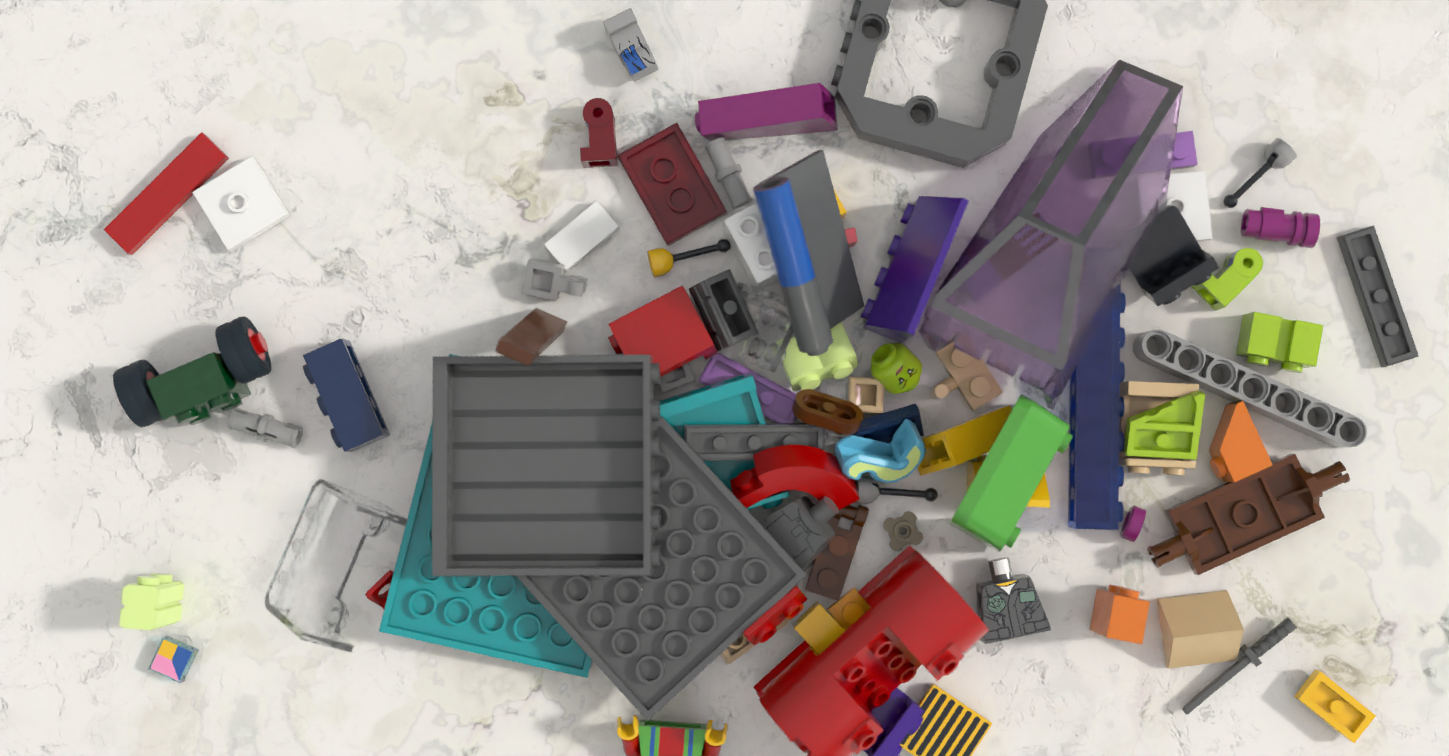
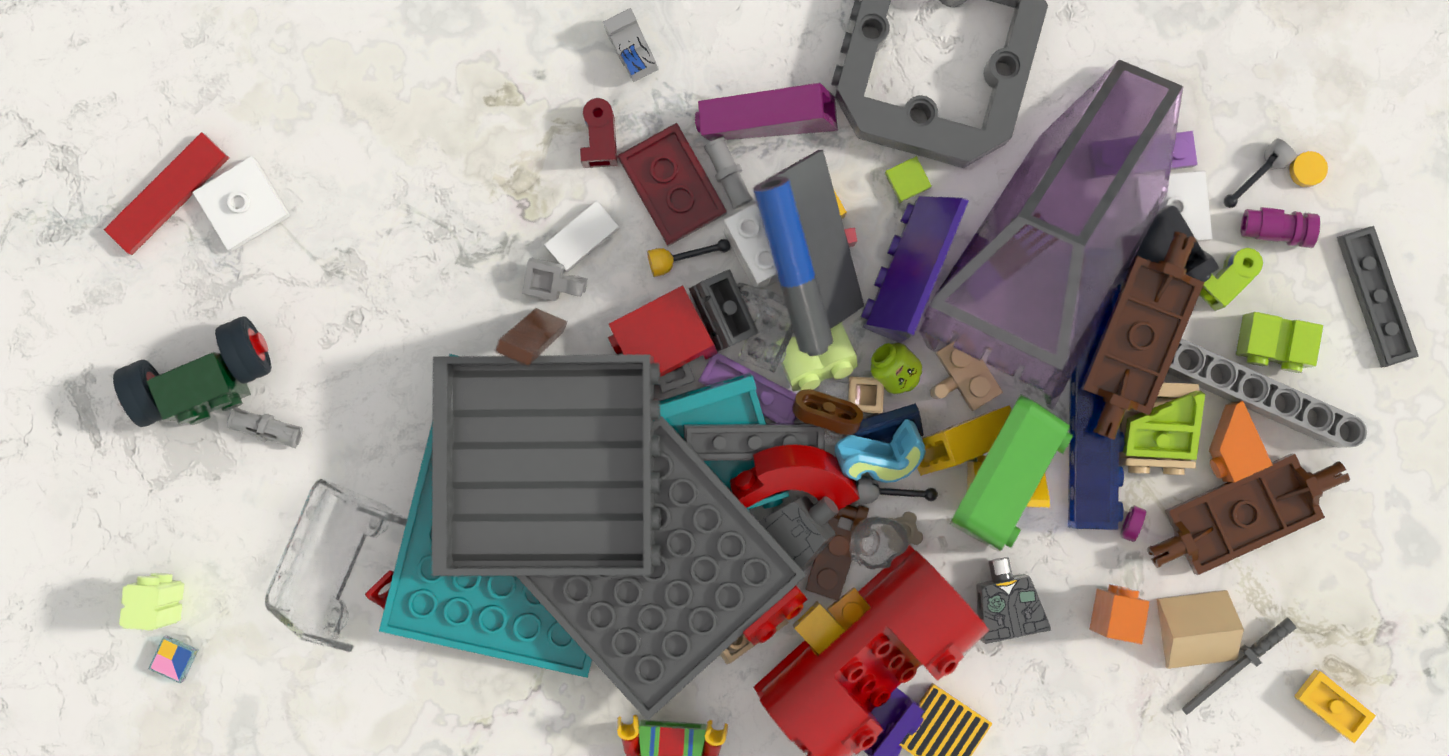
dark blue brick [303,338,390,452] -> none
none -> clear hair [850,516,909,570]
none -> lime tile [885,156,932,203]
none -> reddish brown plate [1081,231,1204,440]
none -> yellow tile [1289,151,1328,187]

